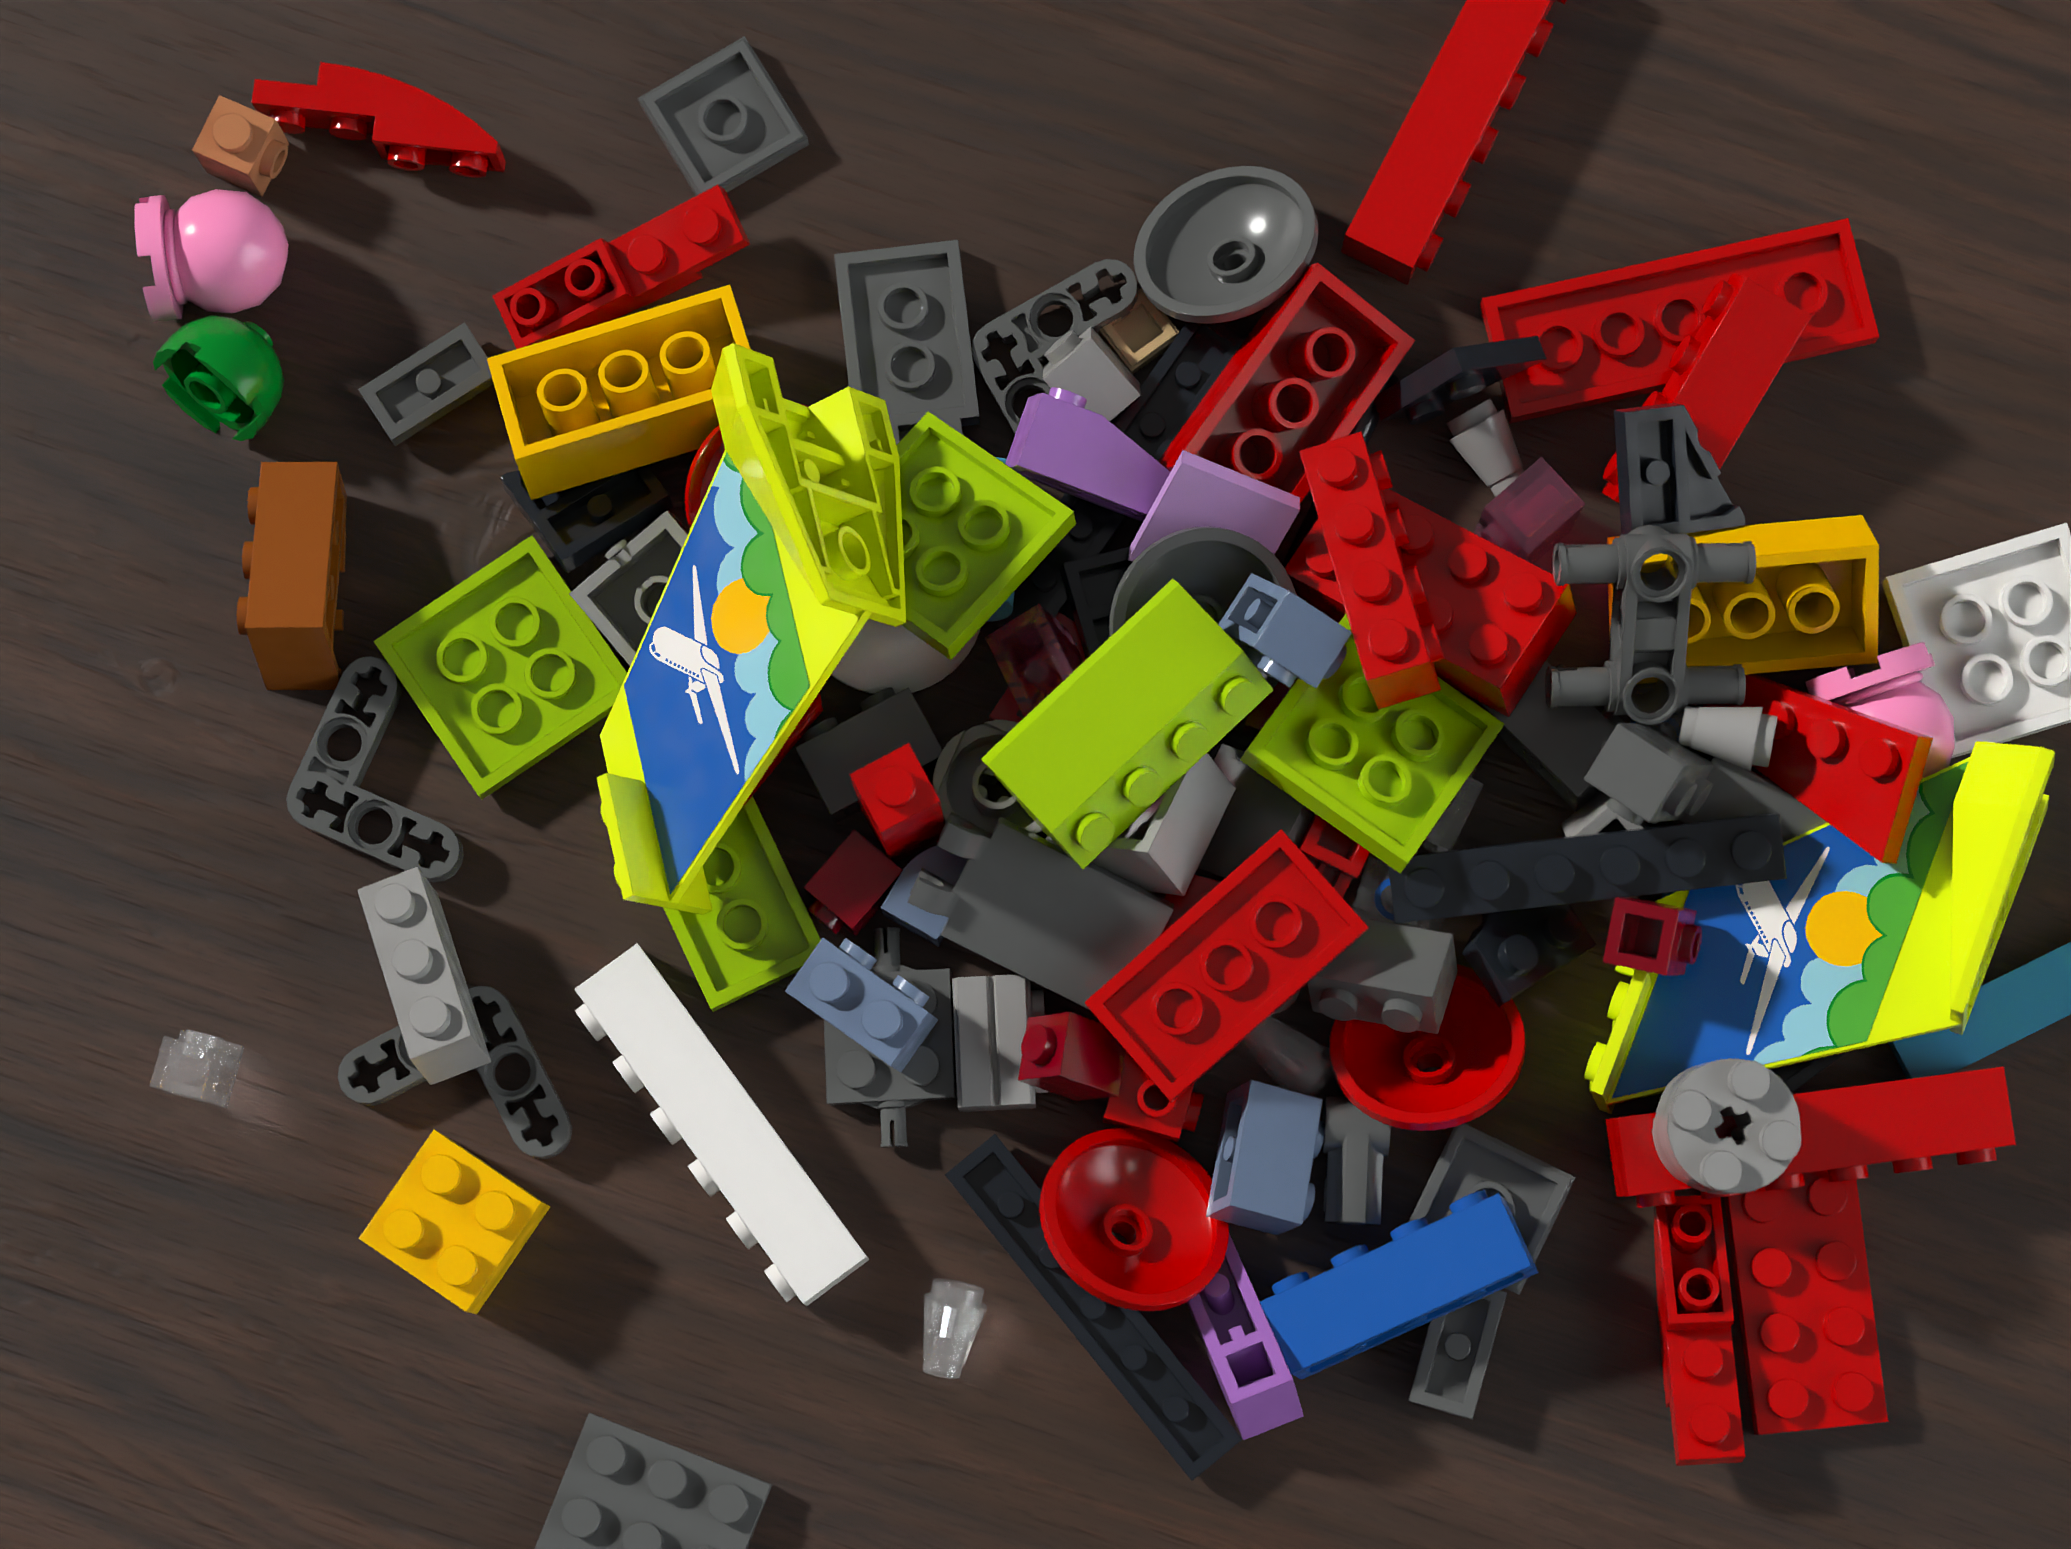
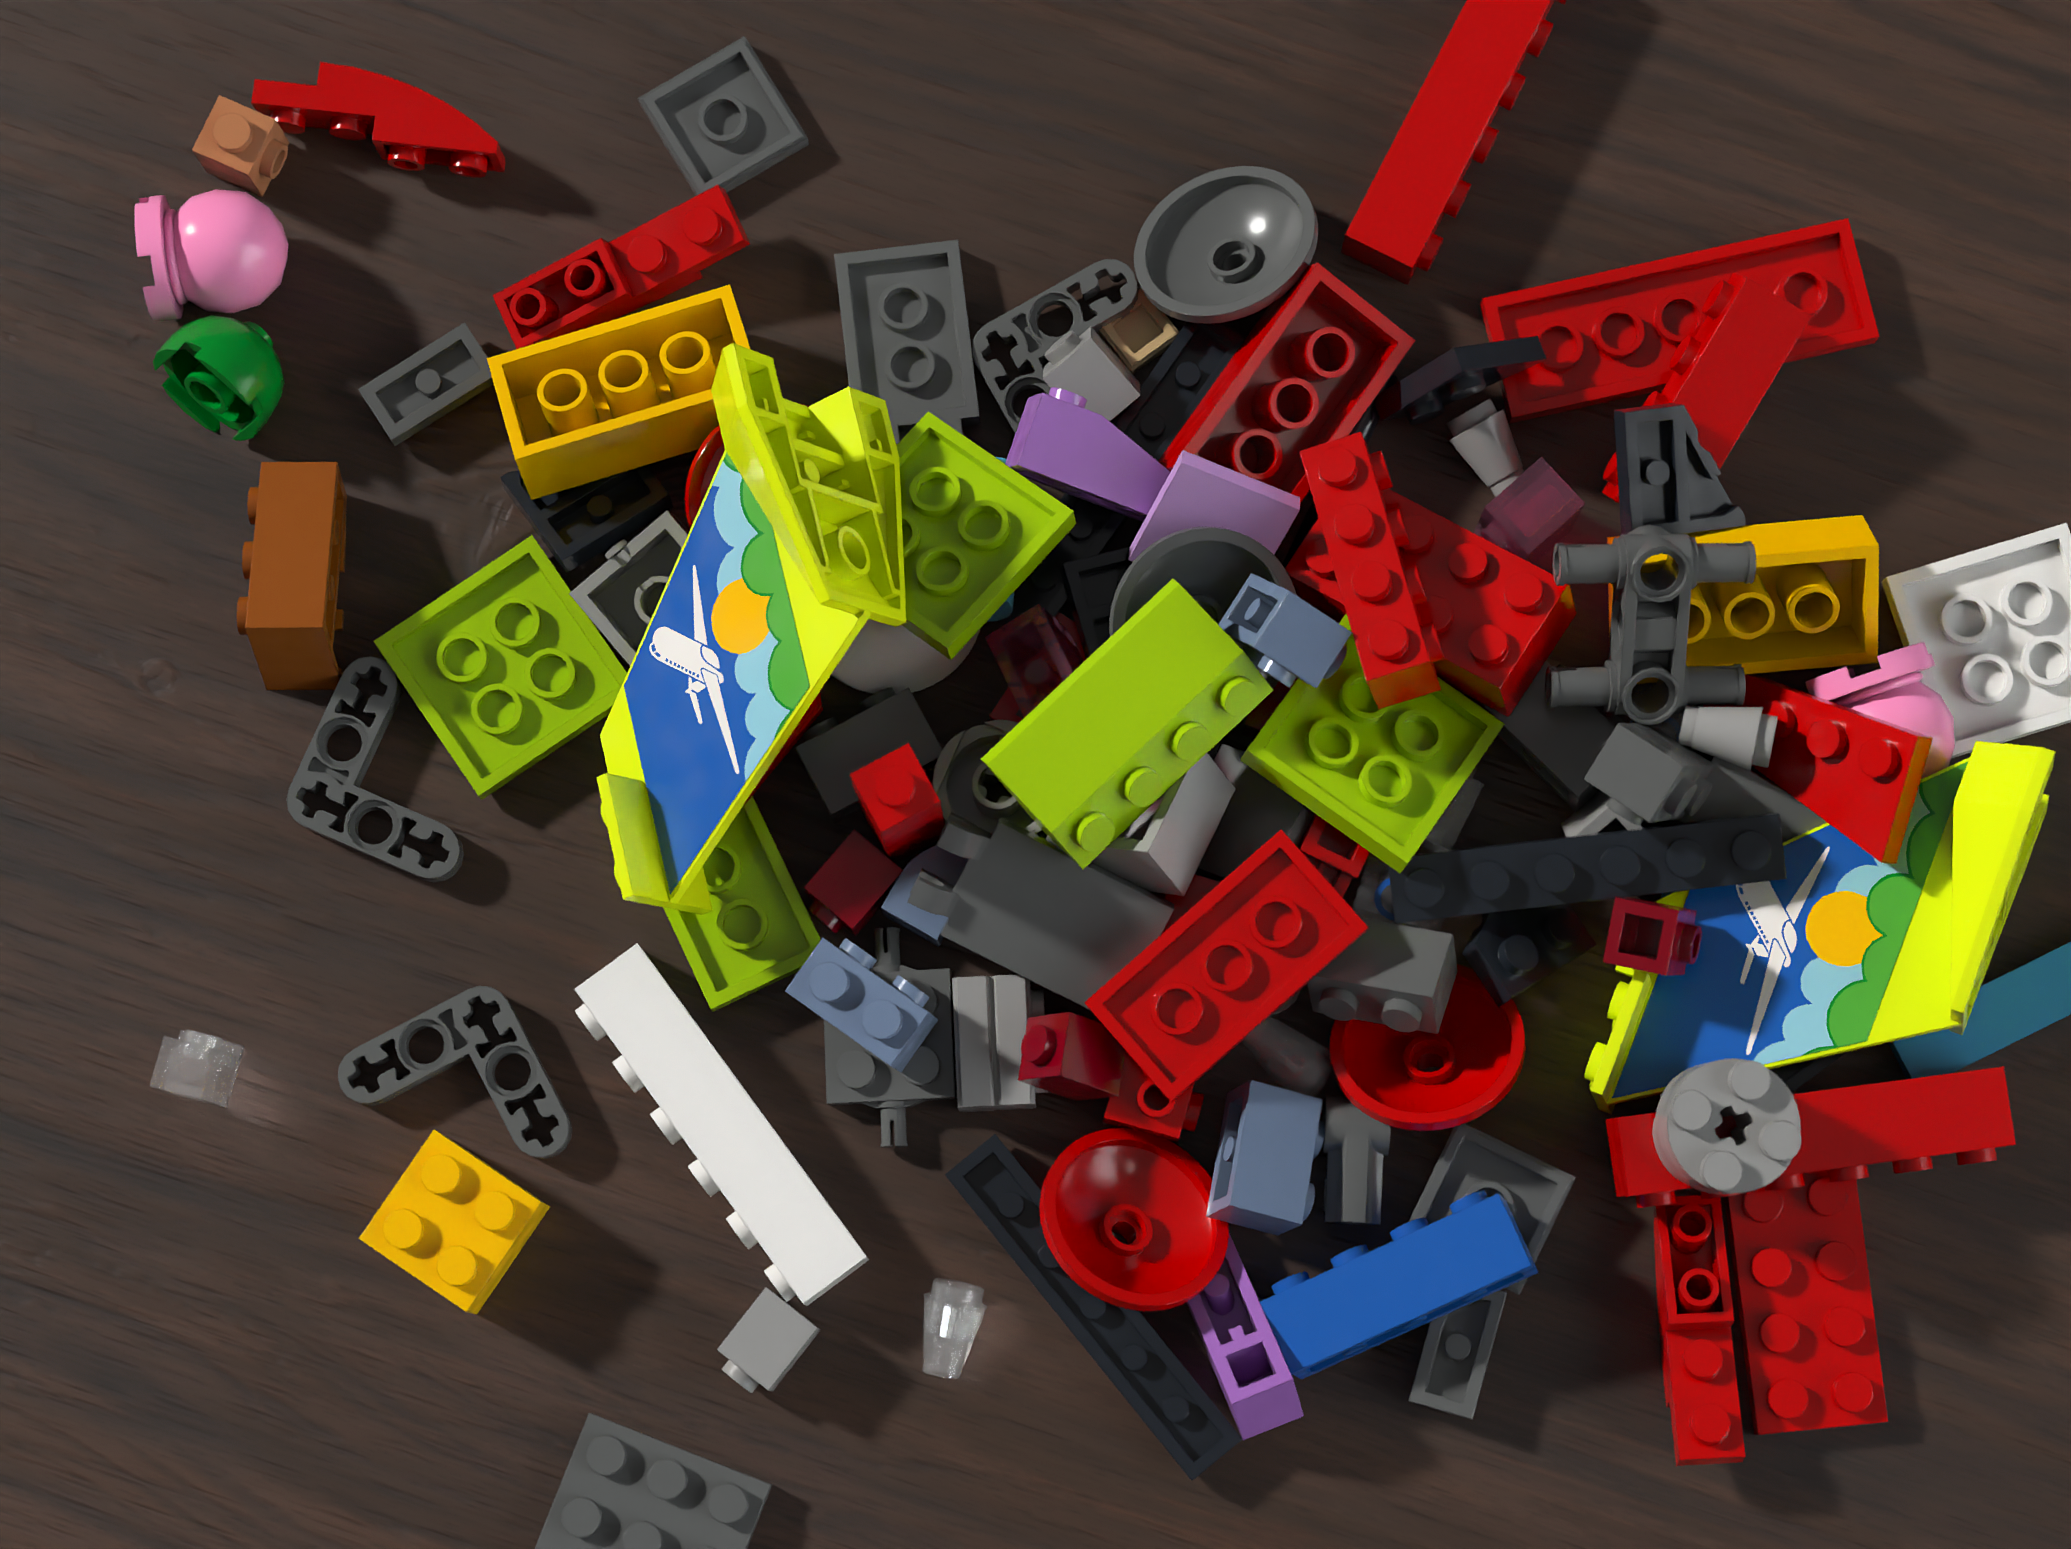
light grey brick [357,866,491,1085] -> none
none -> light grey brick [717,1288,821,1393]

